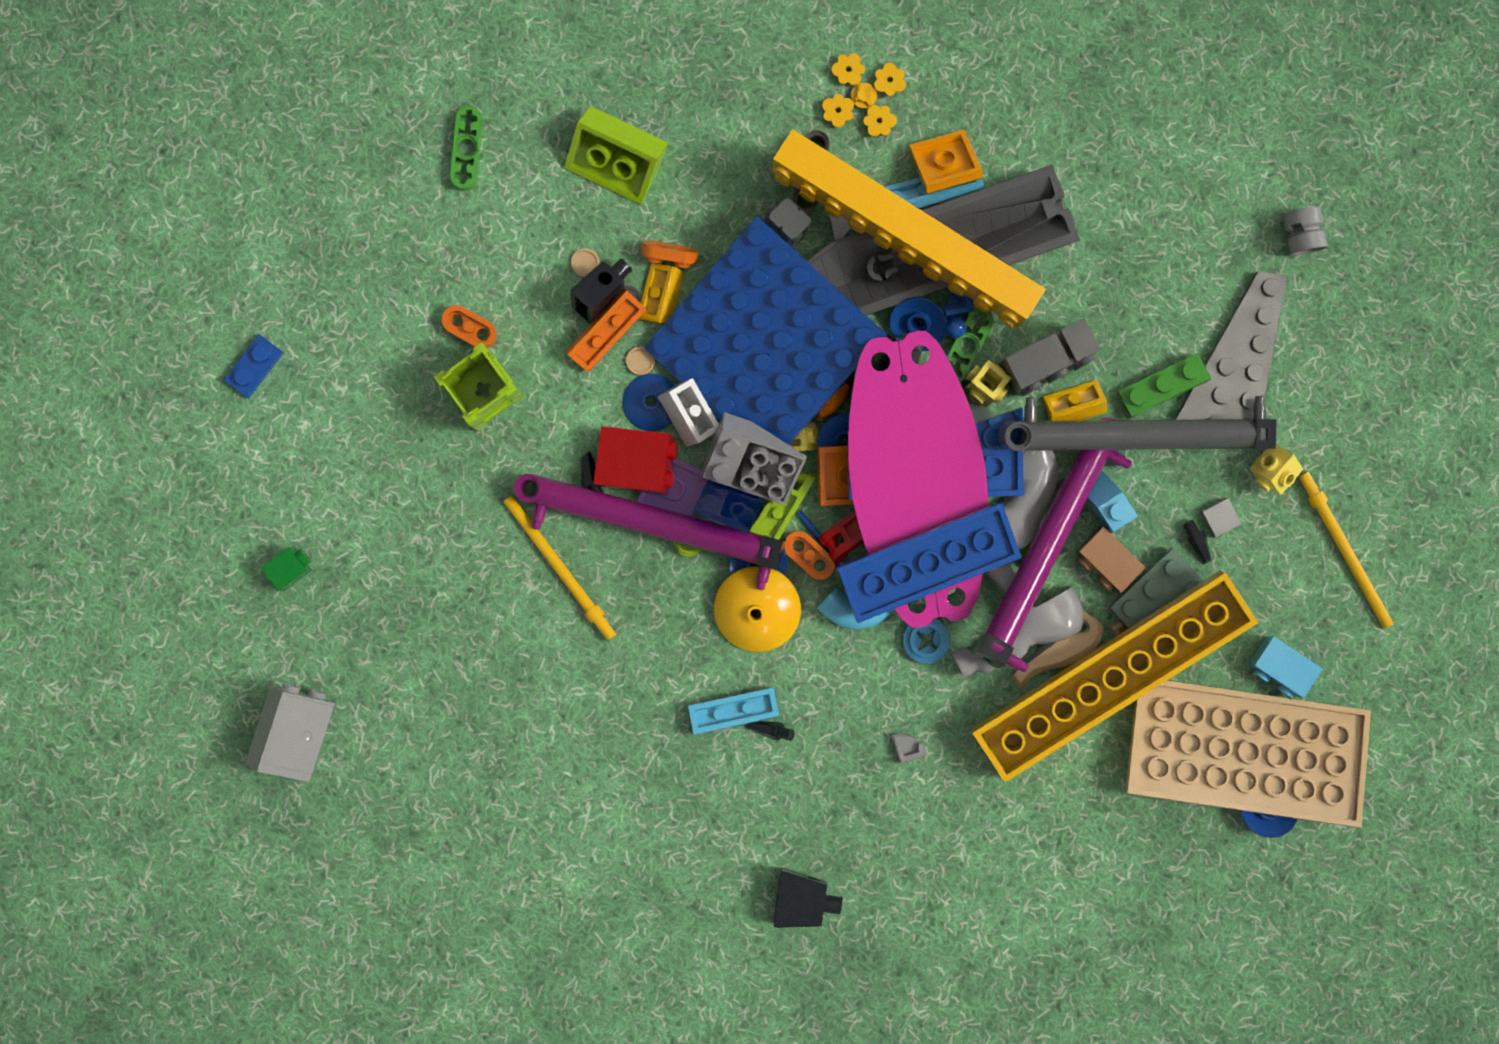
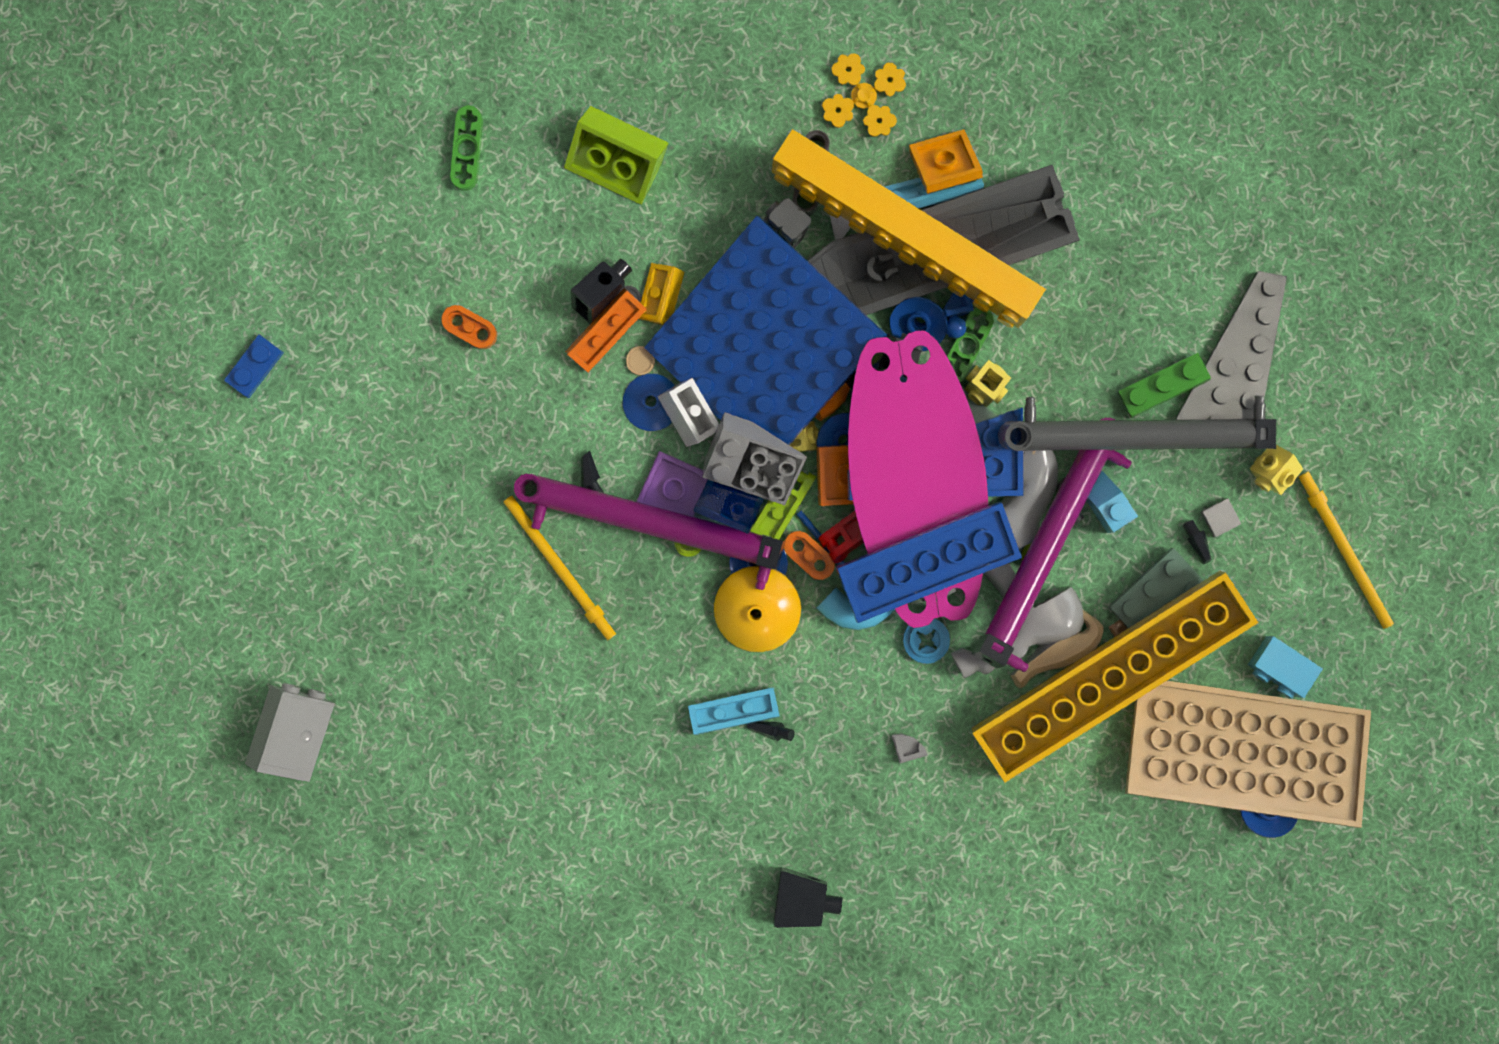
green brick [261,547,312,591] -> none
lime container [434,342,525,431] -> none
tan piece [571,248,600,277] -> none
red brick [593,426,678,495] -> none
orange plate [640,240,699,268] -> none
dark grey piece [998,318,1101,396] -> none
yellow slope [1042,379,1107,421] -> none
medium nougat brick [1075,527,1146,593] -> none
light grey wheel [1282,207,1328,256] -> none

